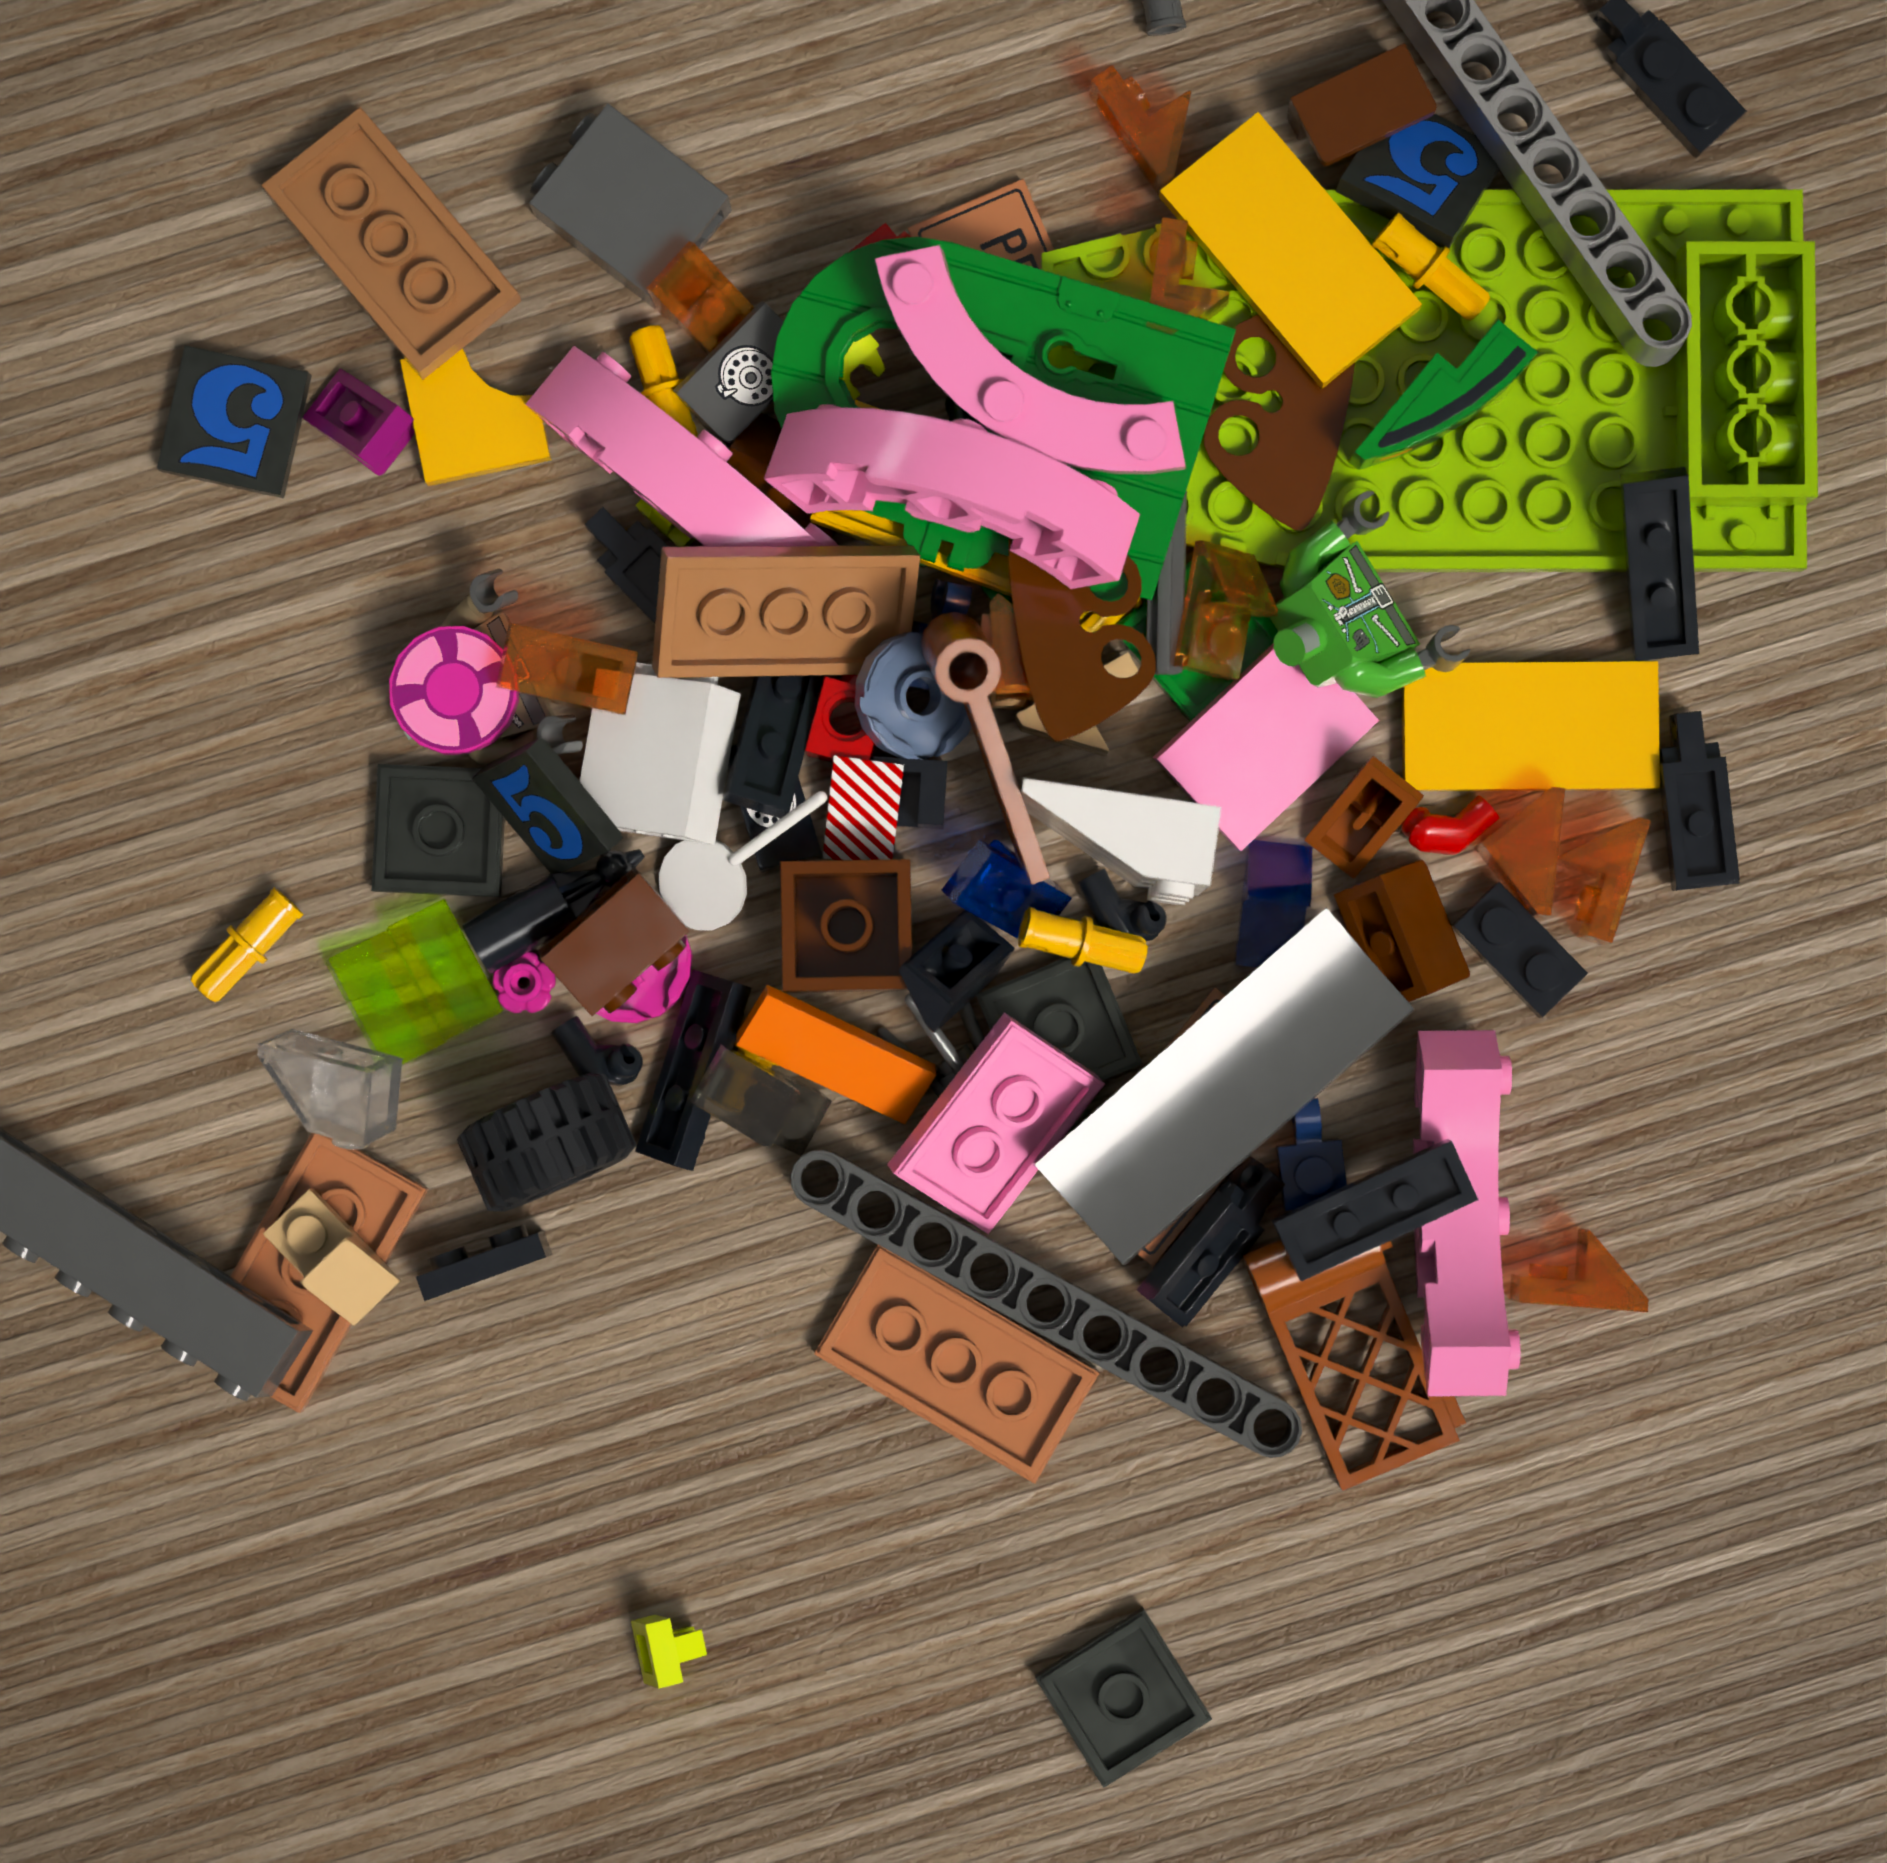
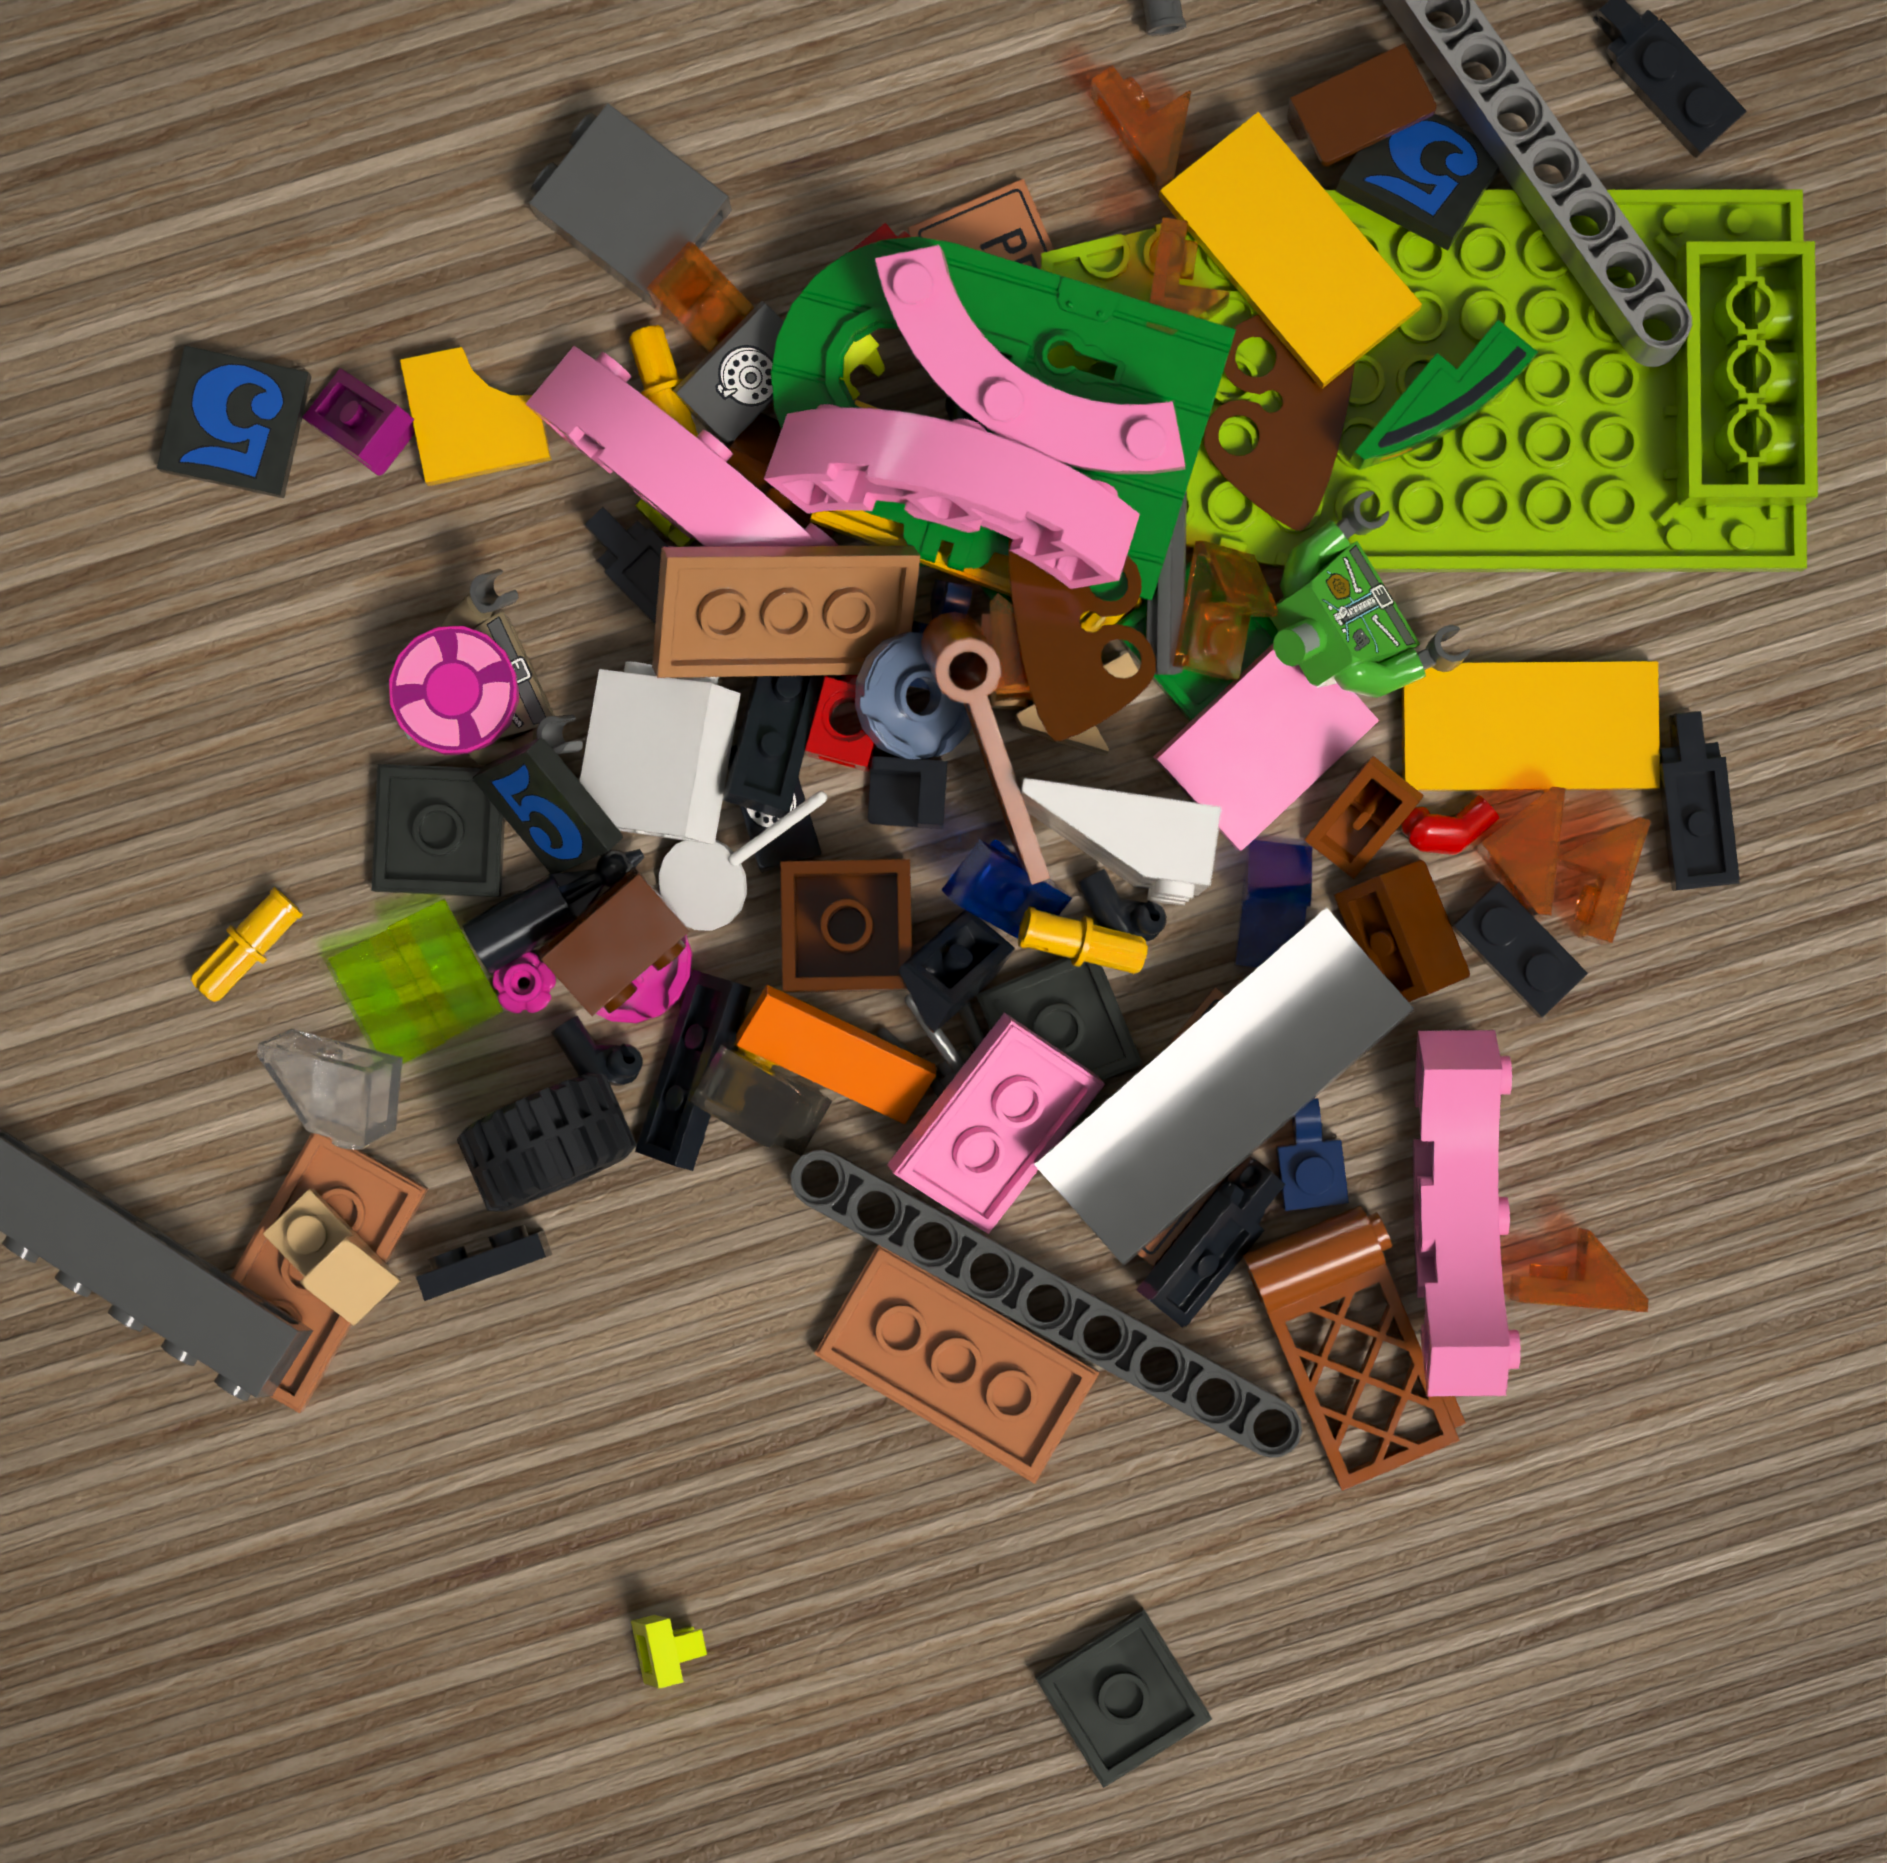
medium nougat plate [261,107,522,380] -> none
clear orange slope [496,623,638,715] -> none
sticker [823,755,904,860] -> none
black plate [1272,1139,1479,1282] -> none
yellow axle [1371,212,1490,321] -> none
black plate [1620,467,1699,661] -> none

